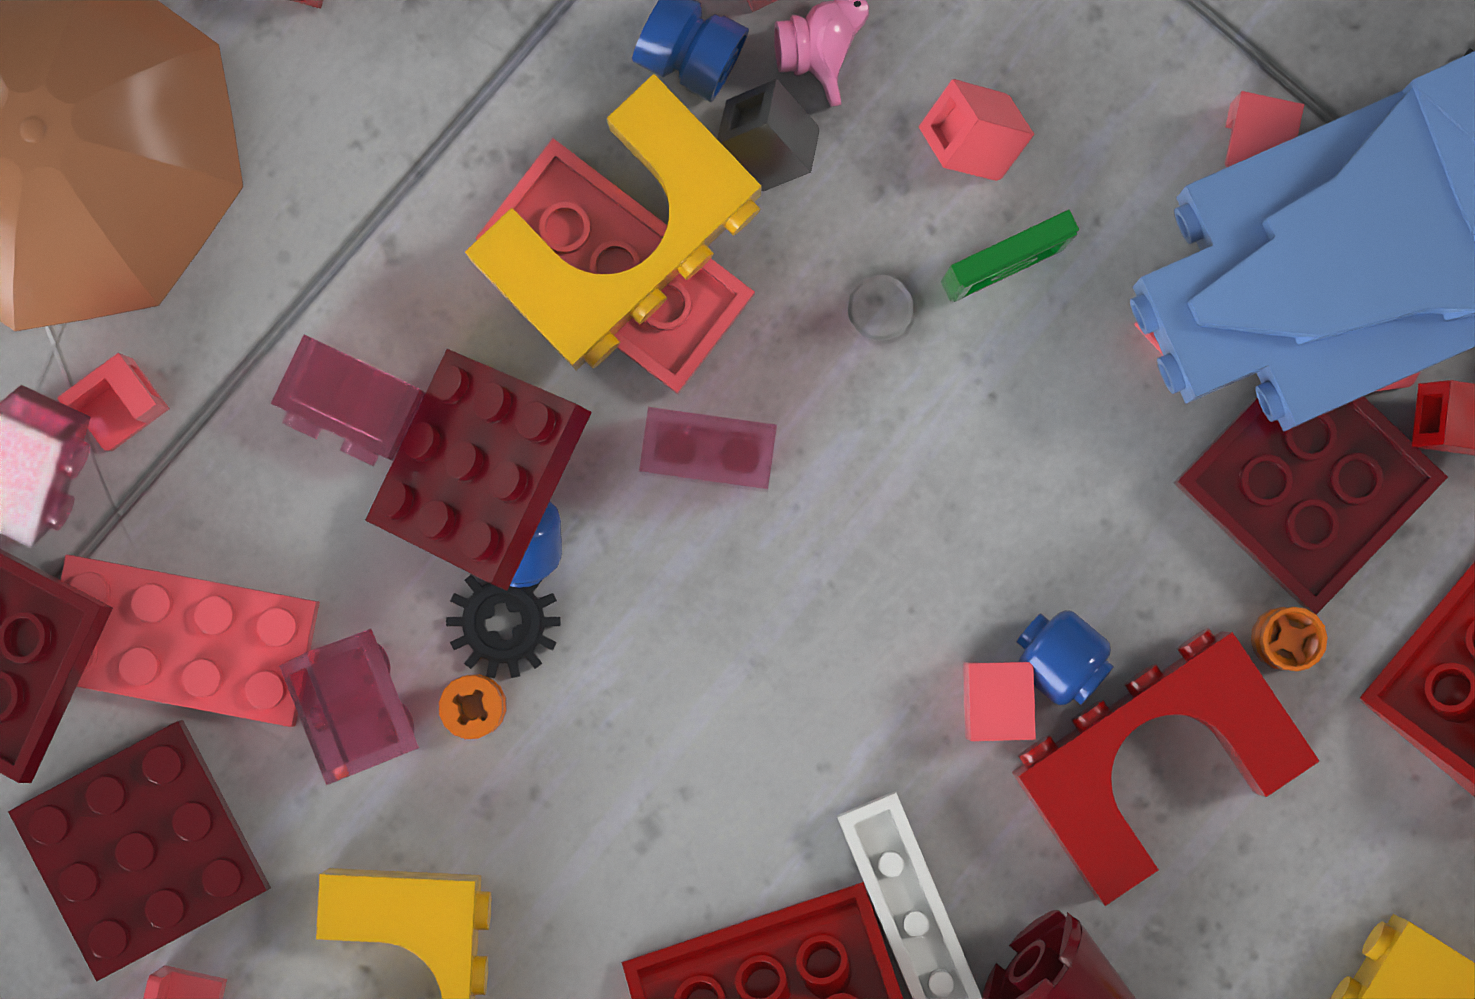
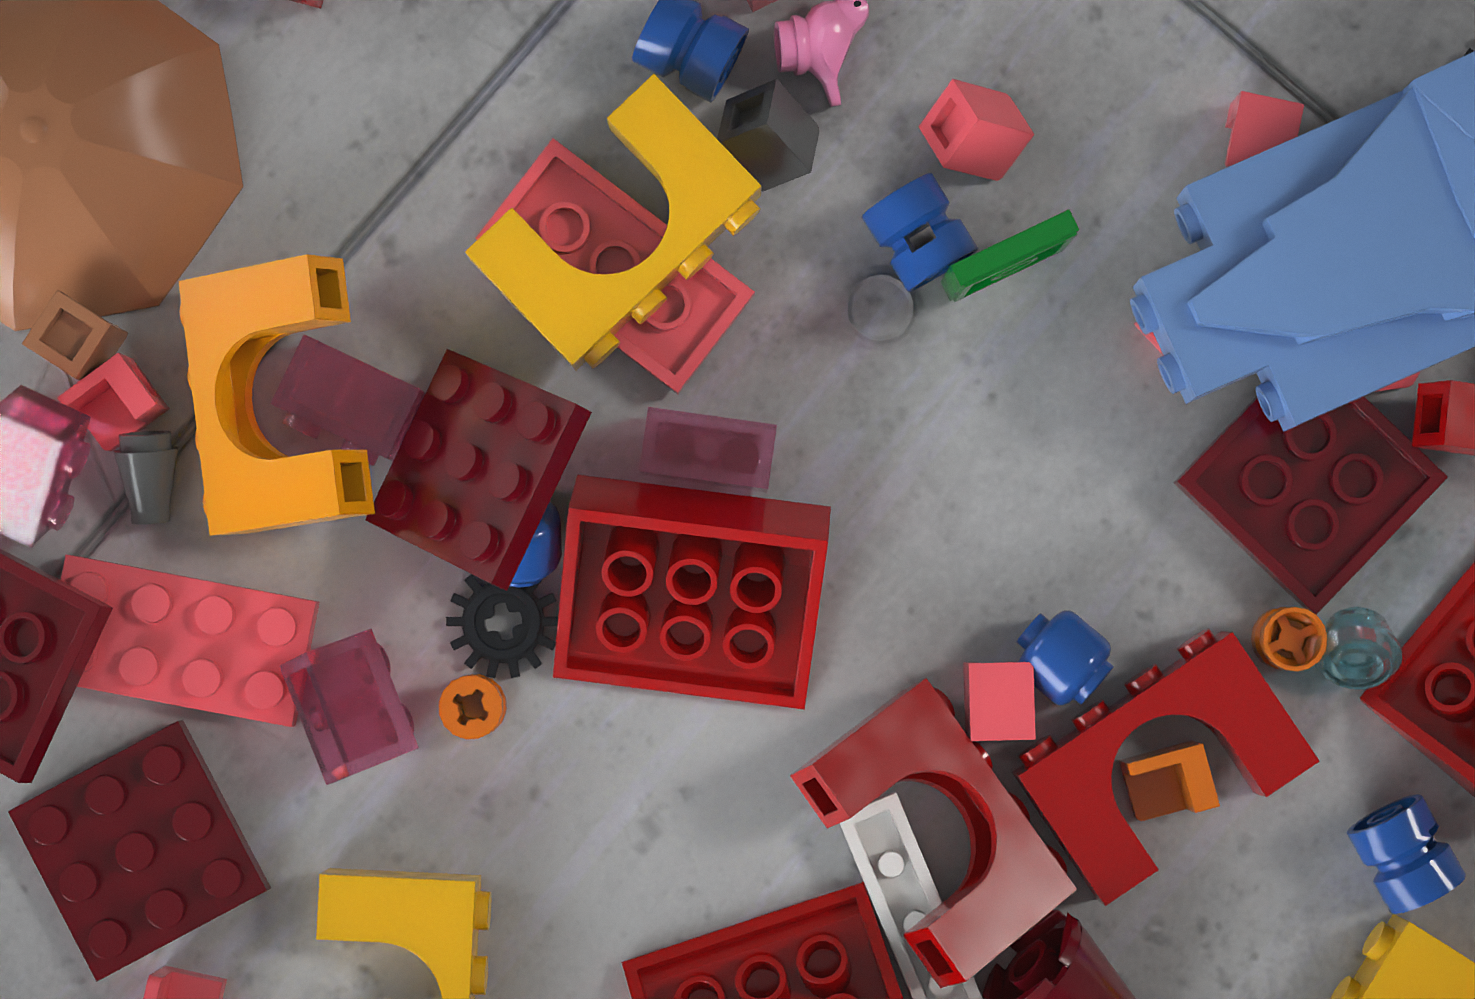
none -> nougat panel [22,290,128,380]
none -> dark grey cone [113,431,178,524]
none -> light orange arch [178,254,375,536]
none -> red slope [553,474,831,710]
none -> red arch [790,678,1077,988]
none -> blue wheel [862,173,979,293]
none -> orange panel [1119,740,1220,821]
none -> clear light blue cone [1313,607,1402,689]
none -> blue wheel [1347,794,1466,914]

